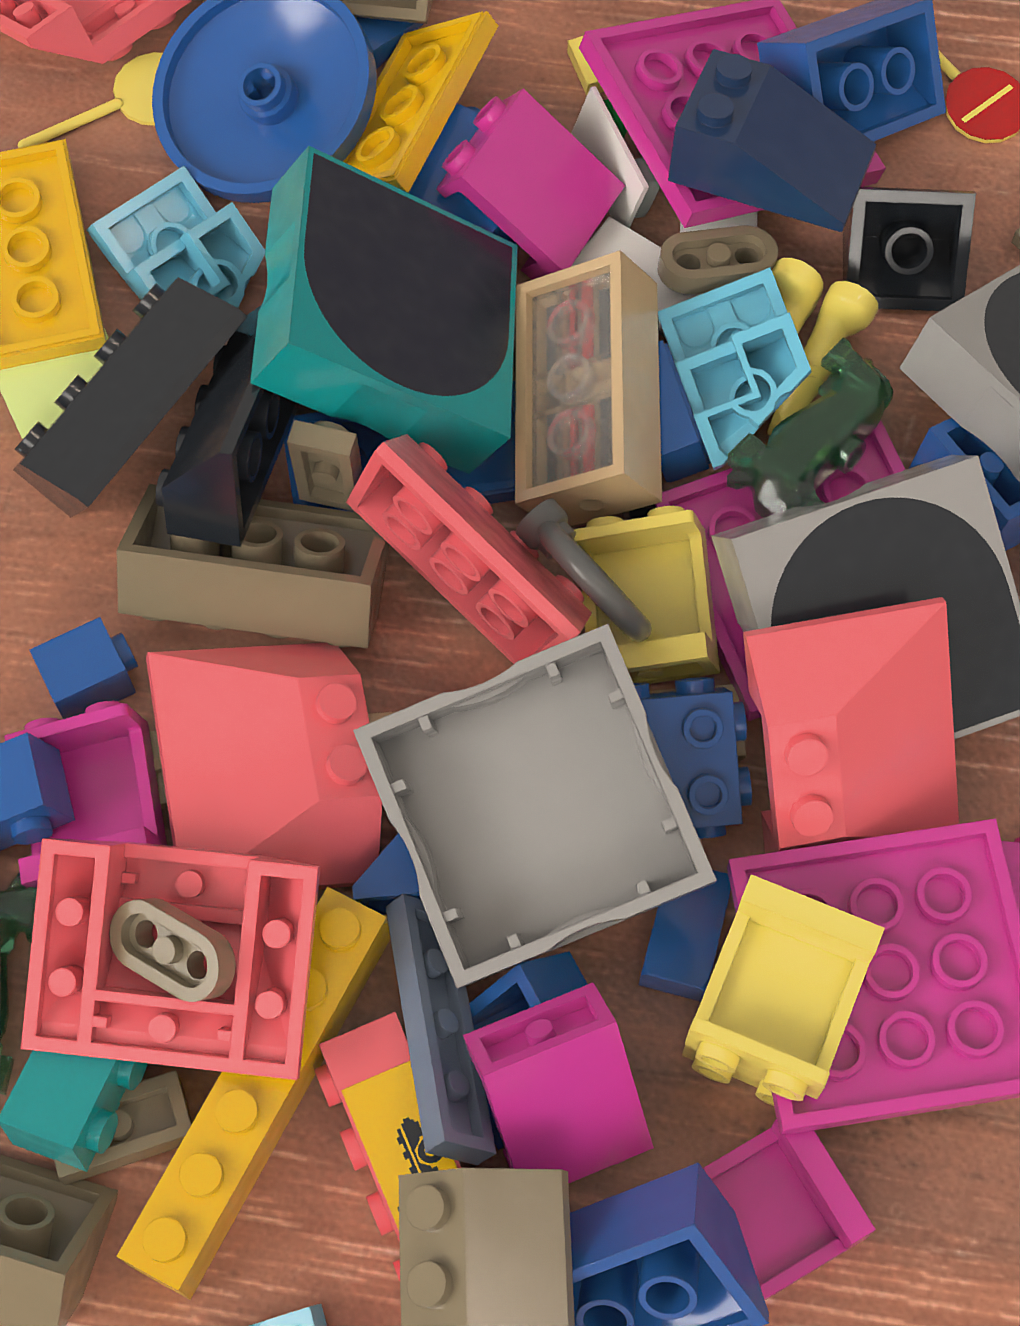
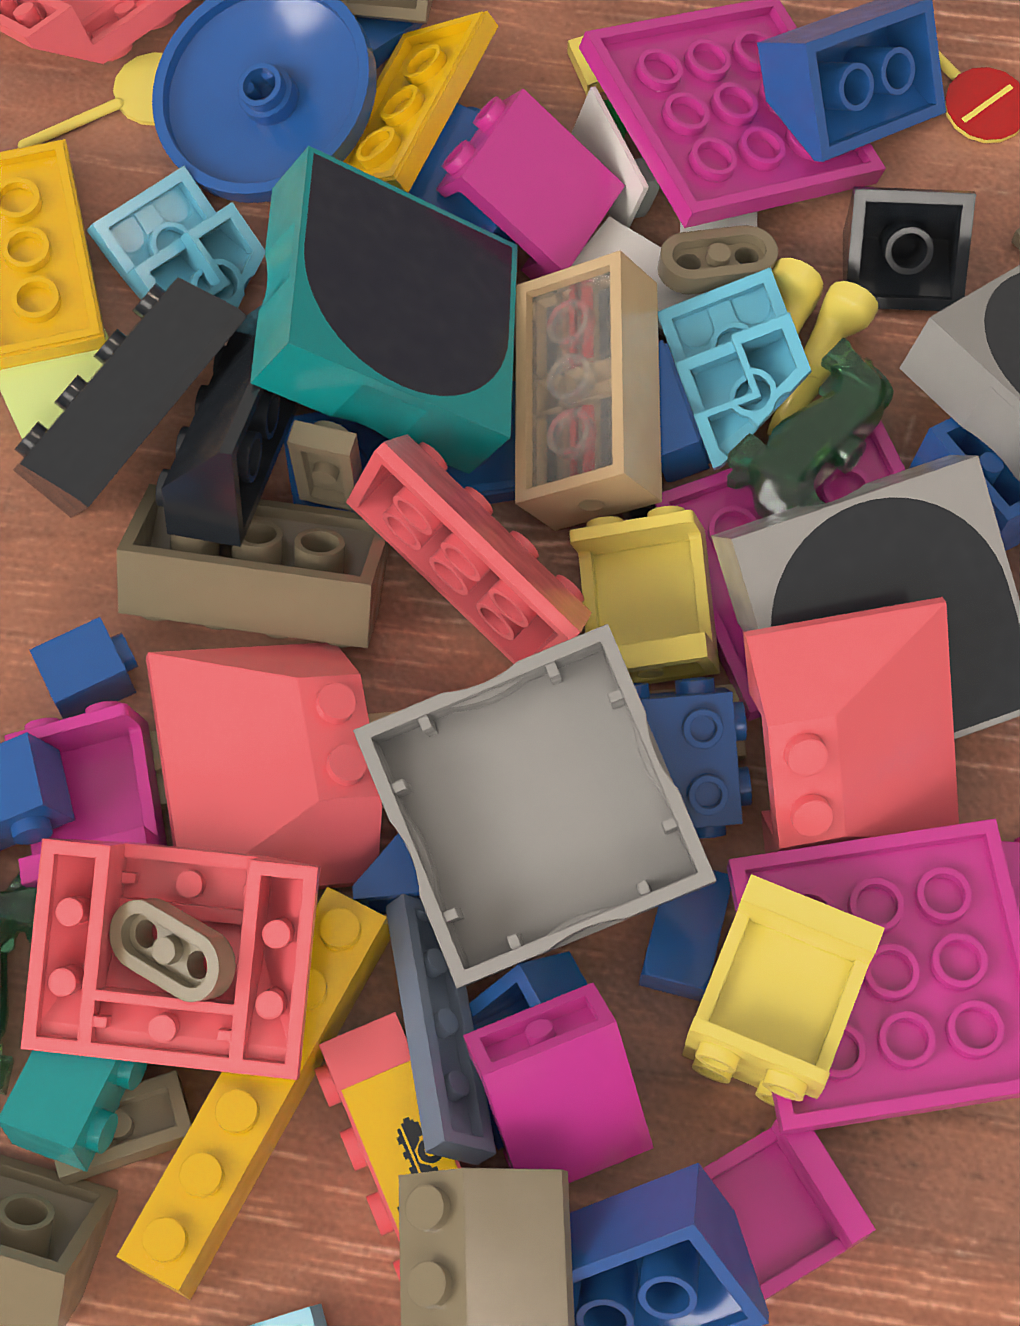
dark grey piece [516,498,652,642] -> none
dark blue slope [668,49,877,233] -> none

